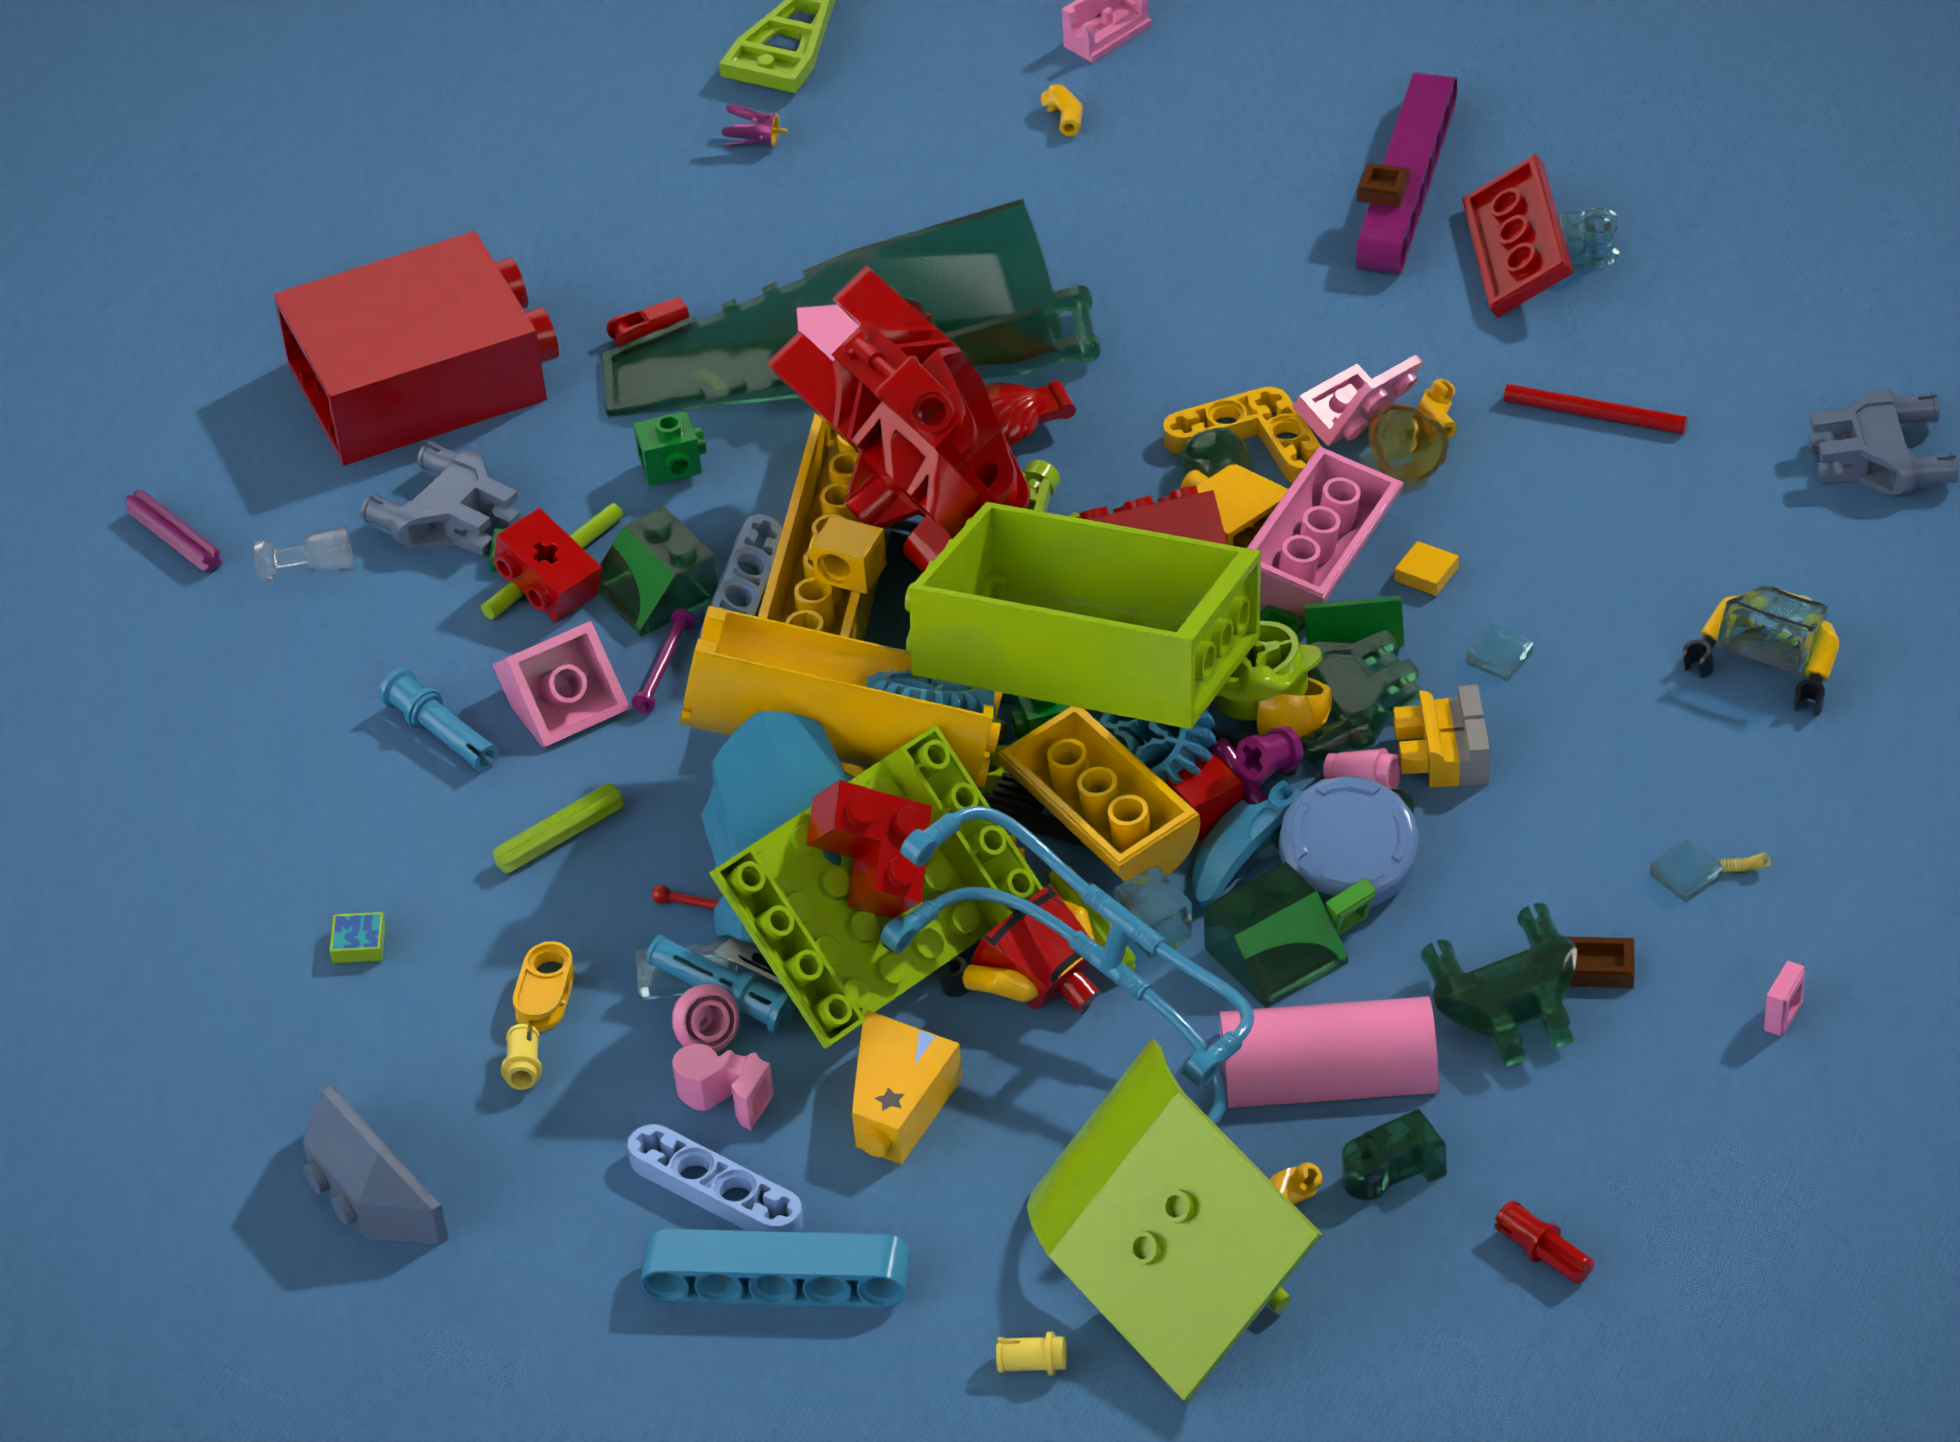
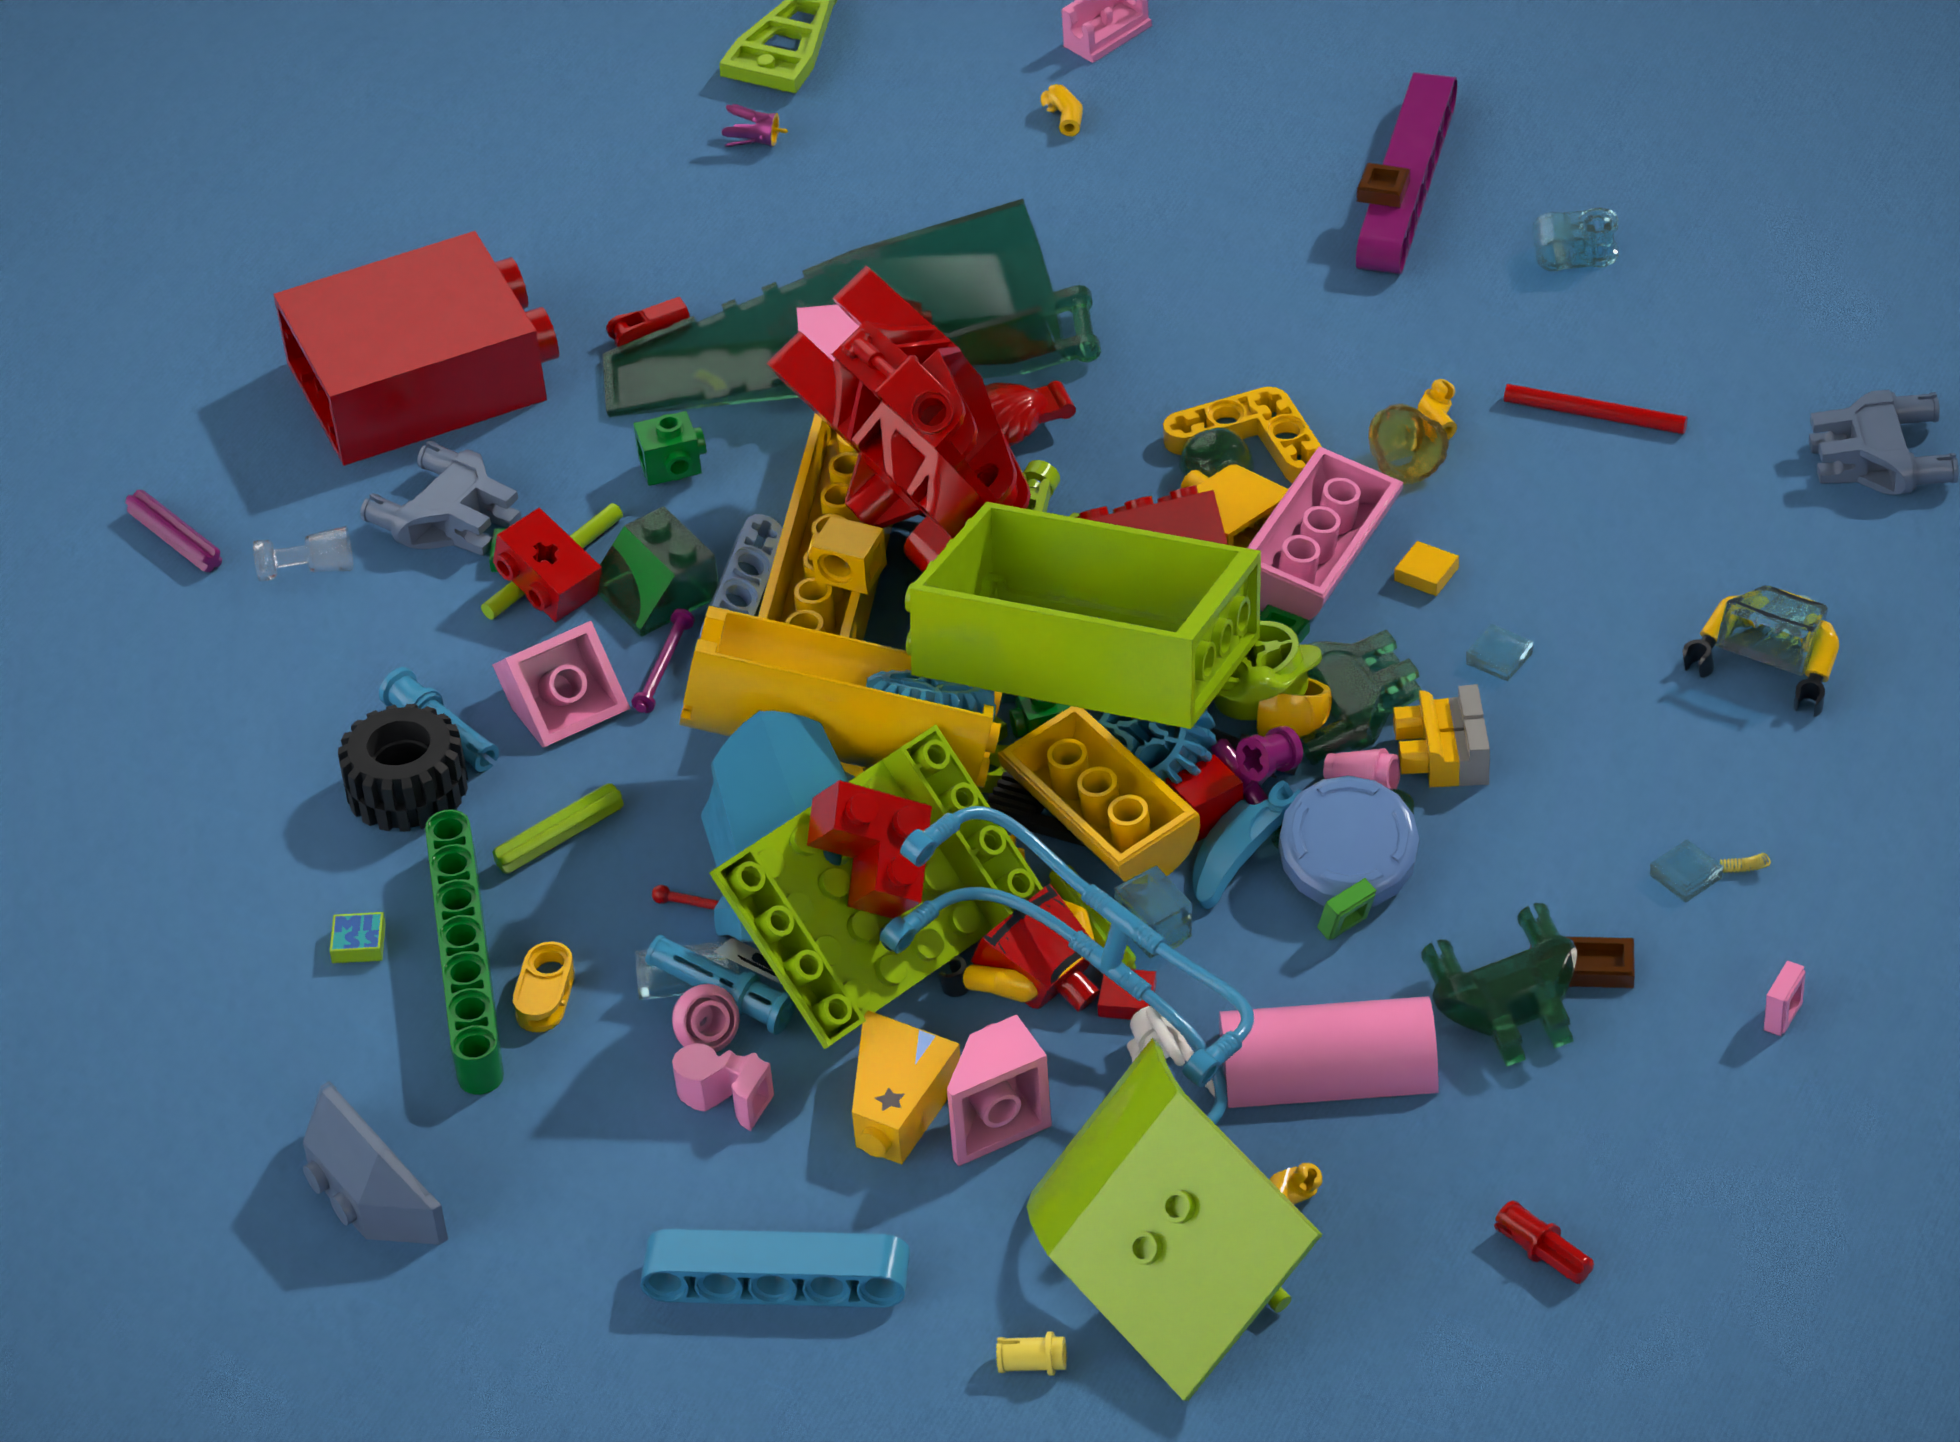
light yellow pin [501,1024,542,1090] -> none
light blue beam [627,1124,804,1232] -> none
clear green slope [1203,862,1348,1008] -> none
bright pink bracket [1292,355,1423,447] -> none
green tile [1304,596,1404,654] -> none
clear green leg [1342,1109,1447,1200] -> none
red tile [1462,154,1574,318] -> none
none -> black tyre [338,704,468,832]
none -> green beam [425,810,504,1095]
none -> bright pink slope [947,1015,1052,1167]
none -> red tile [1098,969,1157,1020]
none -> white plant [1127,1006,1215,1098]

